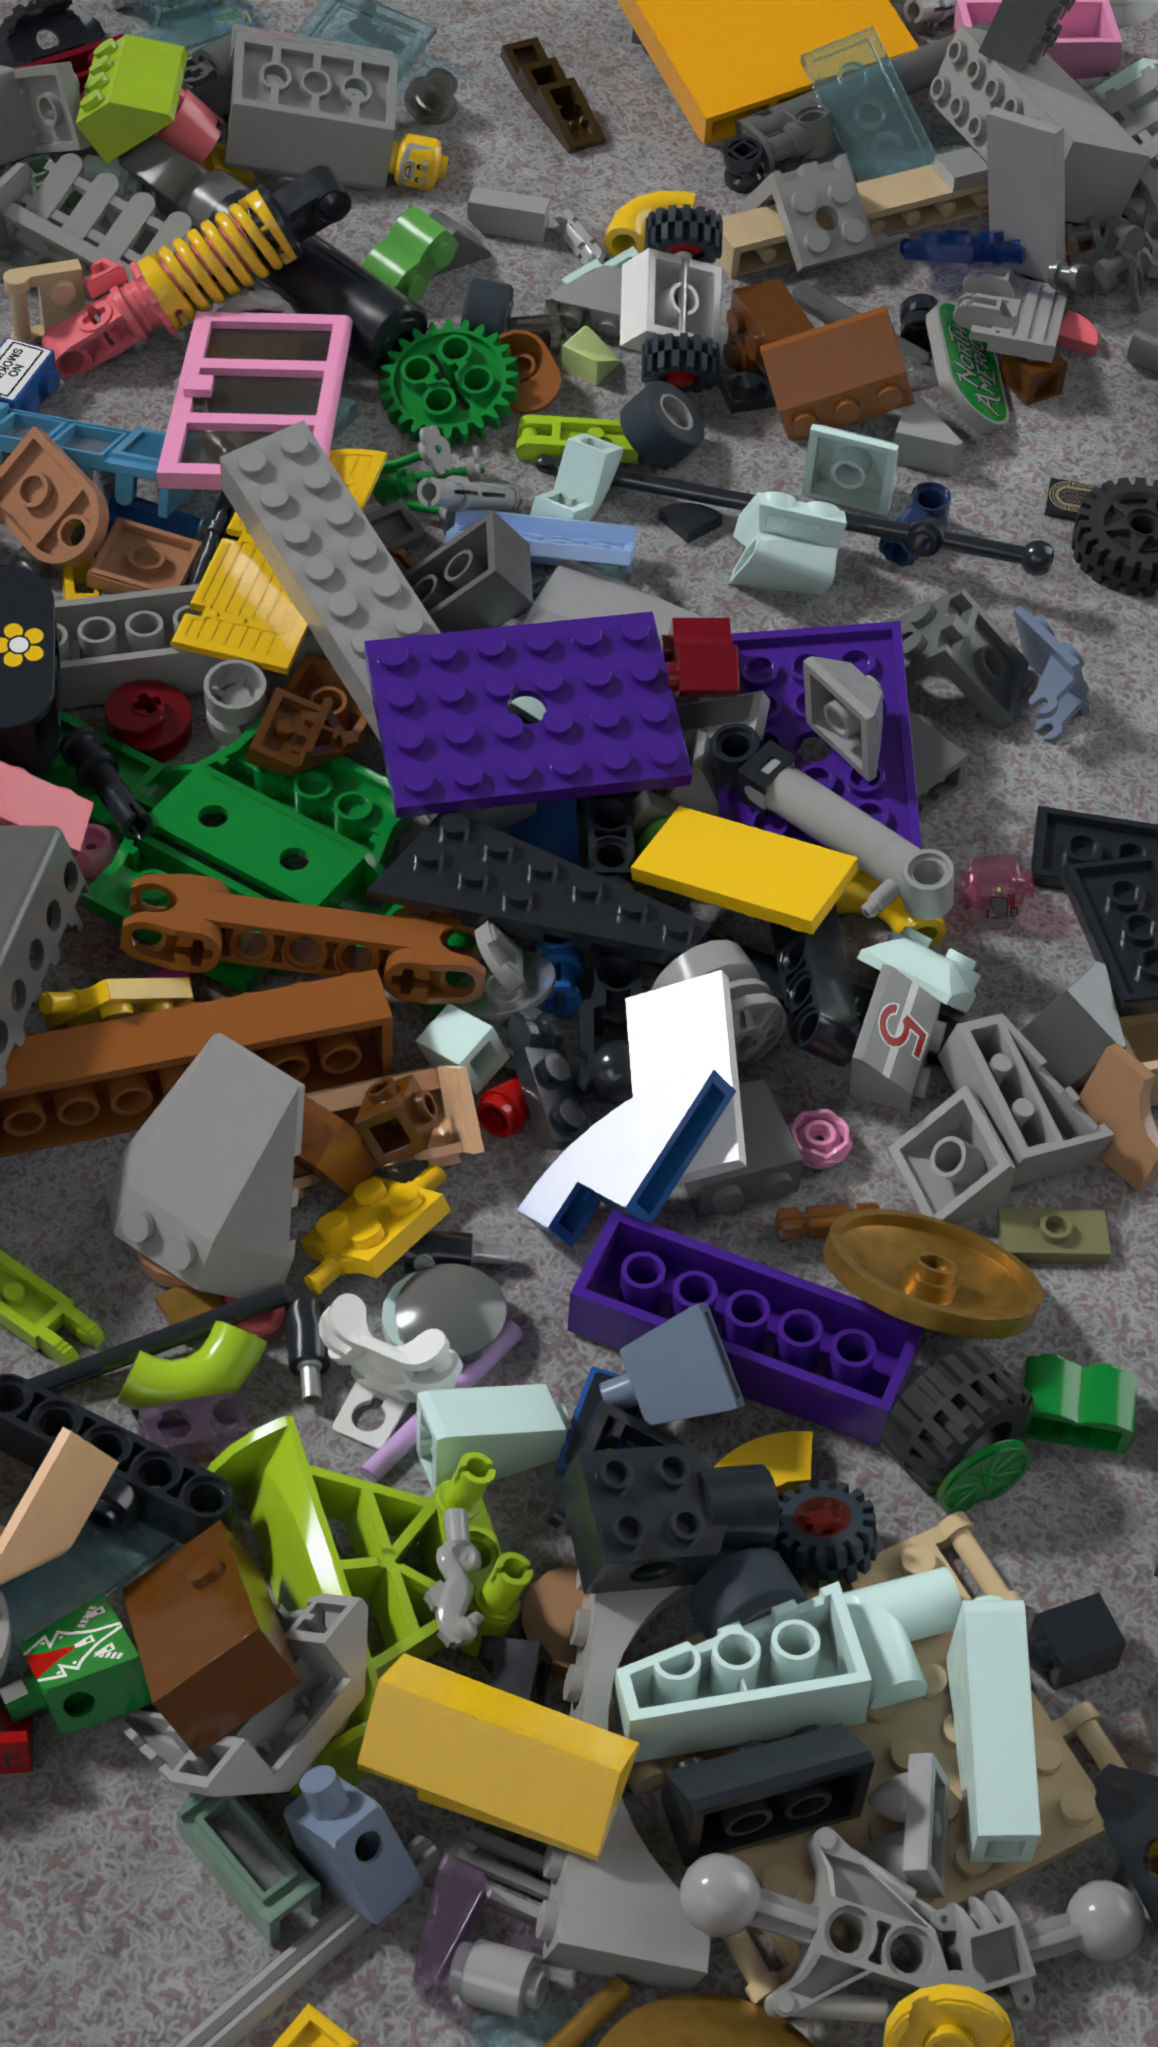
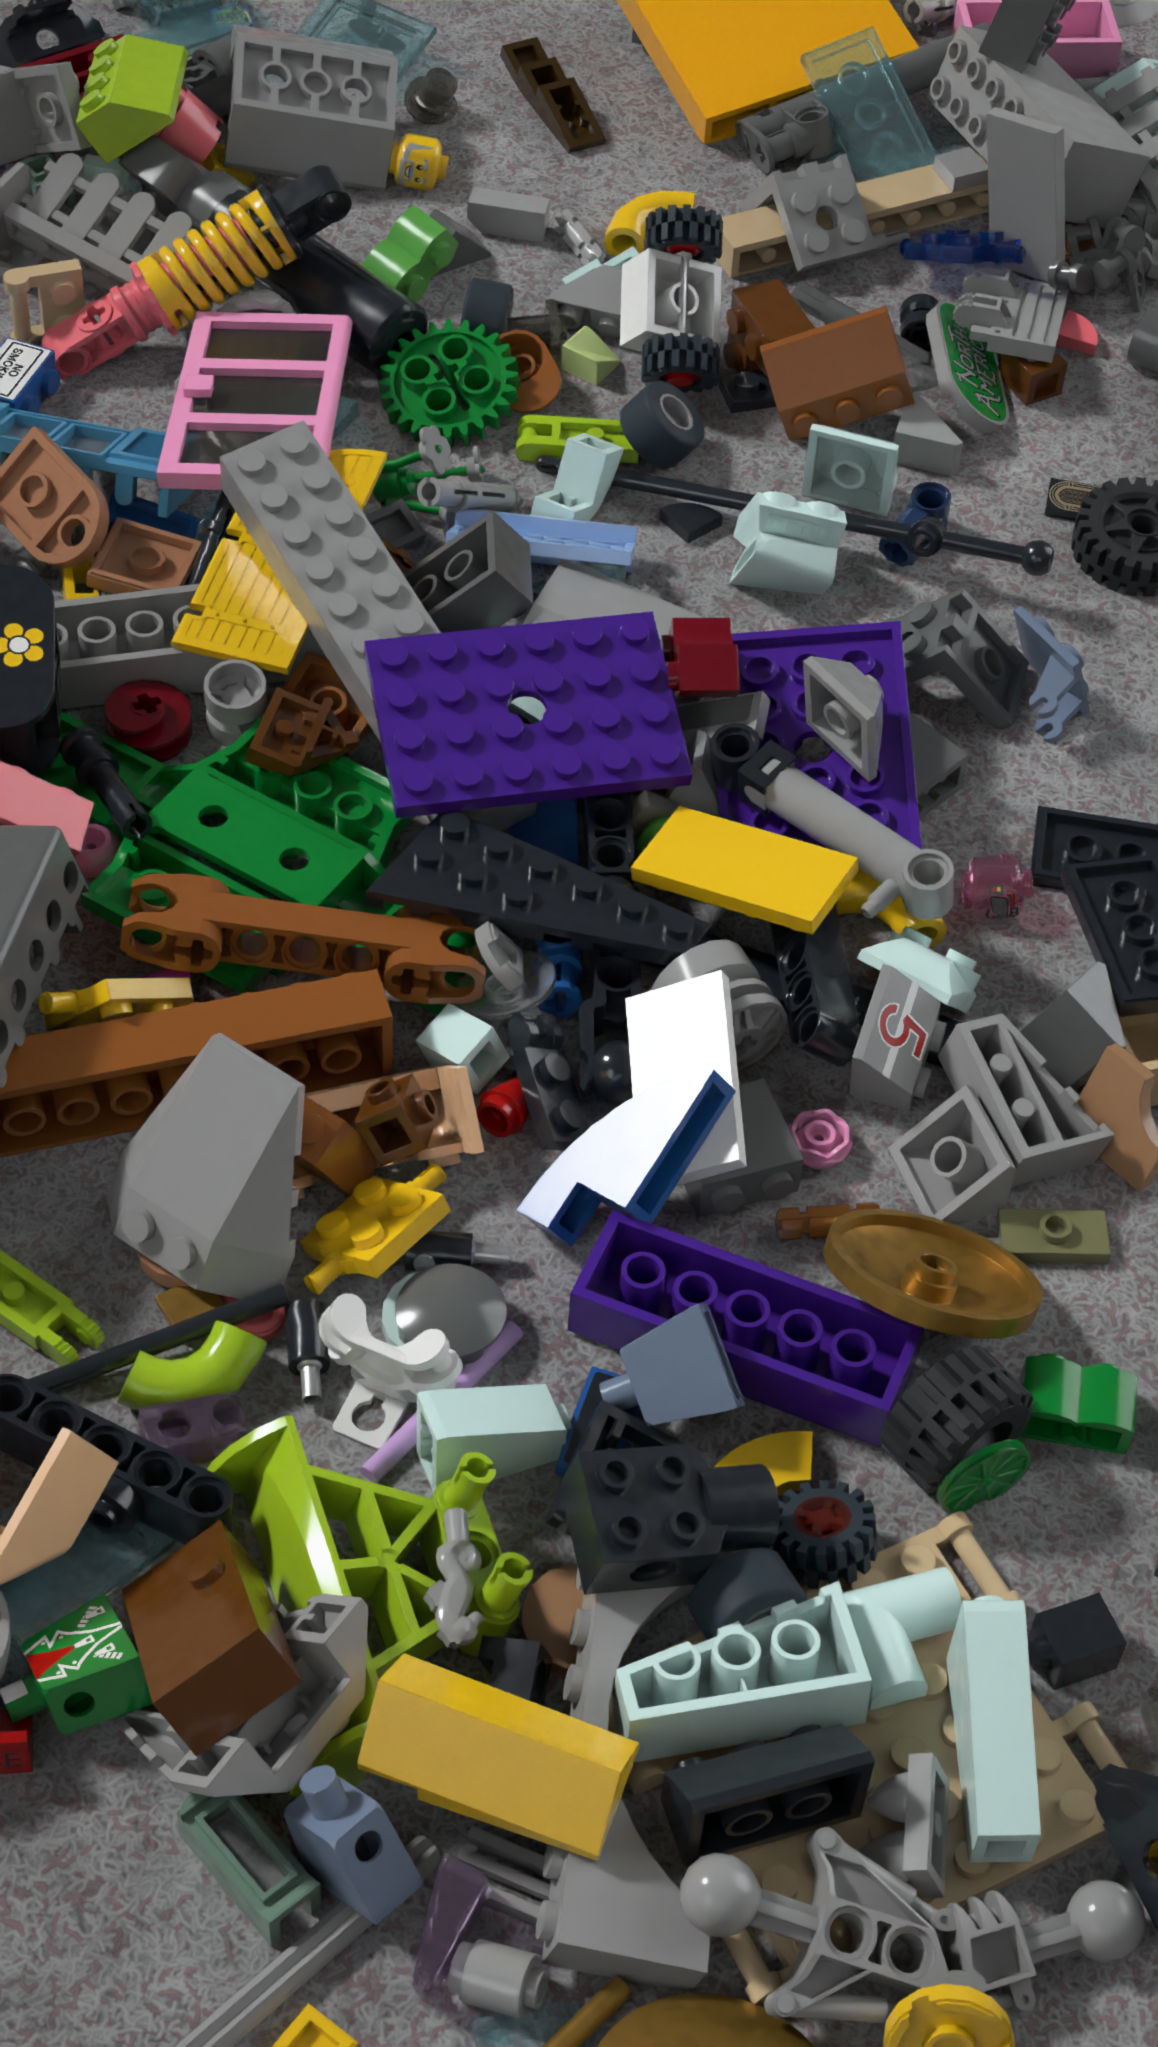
coral tile [83,257,128,299] -> none
black wheel [723,137,764,194] -> none

